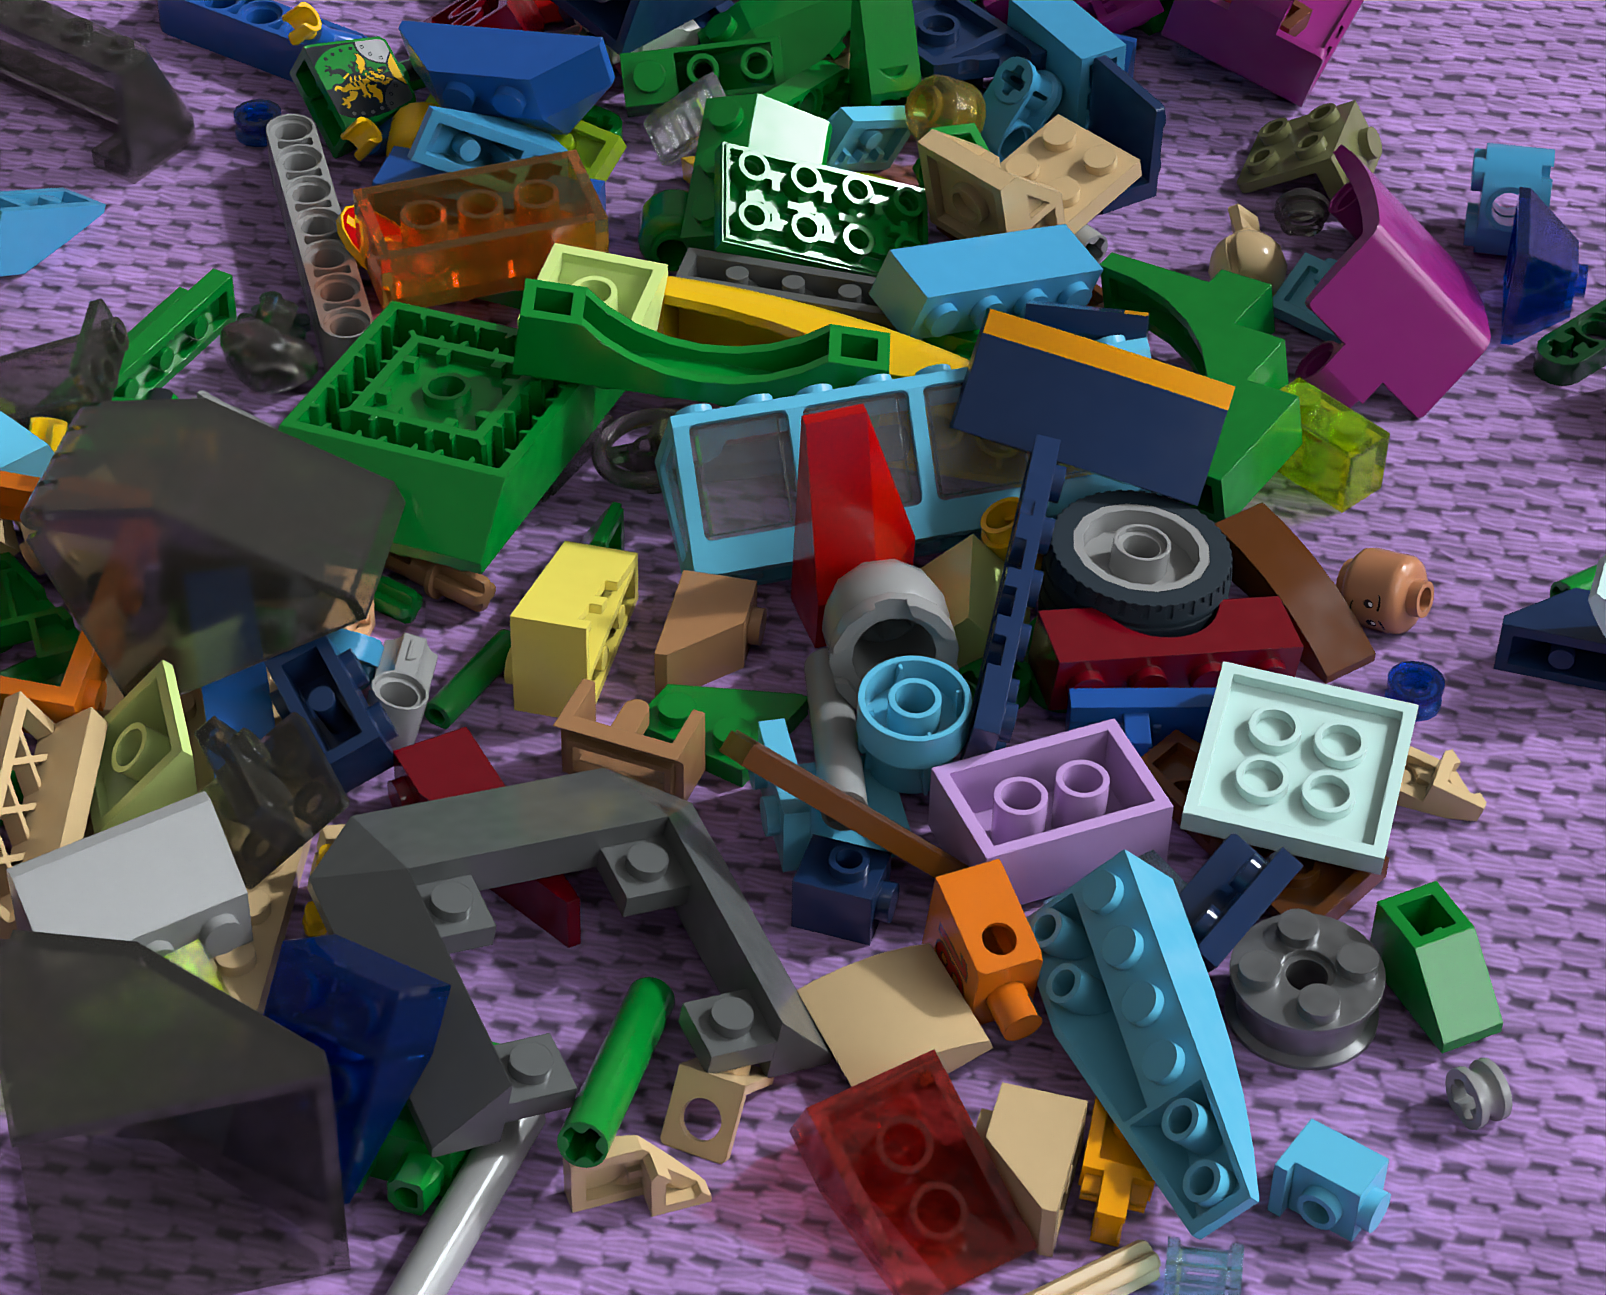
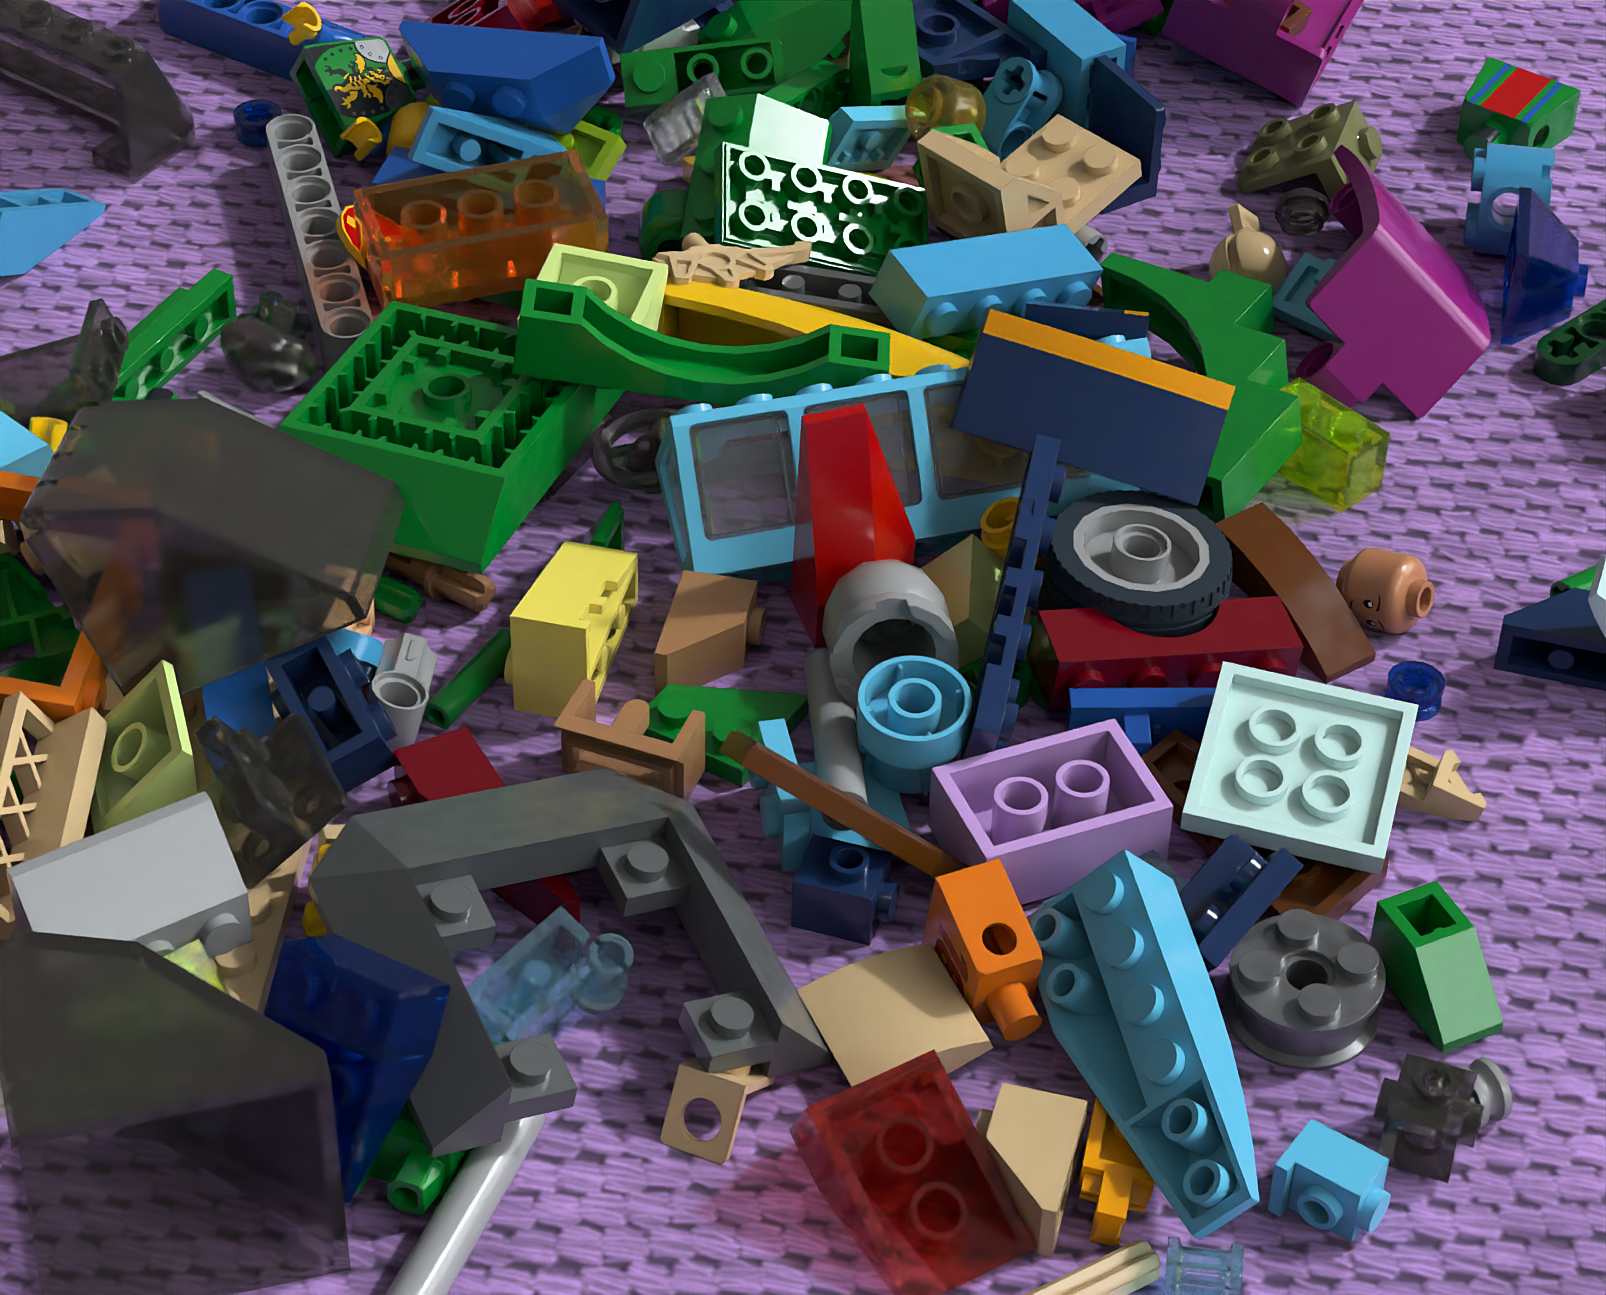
green piece [557,977,675,1168] -> none
tan slope [563,1135,712,1217] -> none
none -> clear light blue hinge [466,906,634,1044]
none -> tan piece [652,233,812,288]
none -> clear smoke brick [1373,1053,1485,1183]
none -> green torso [1456,57,1581,161]

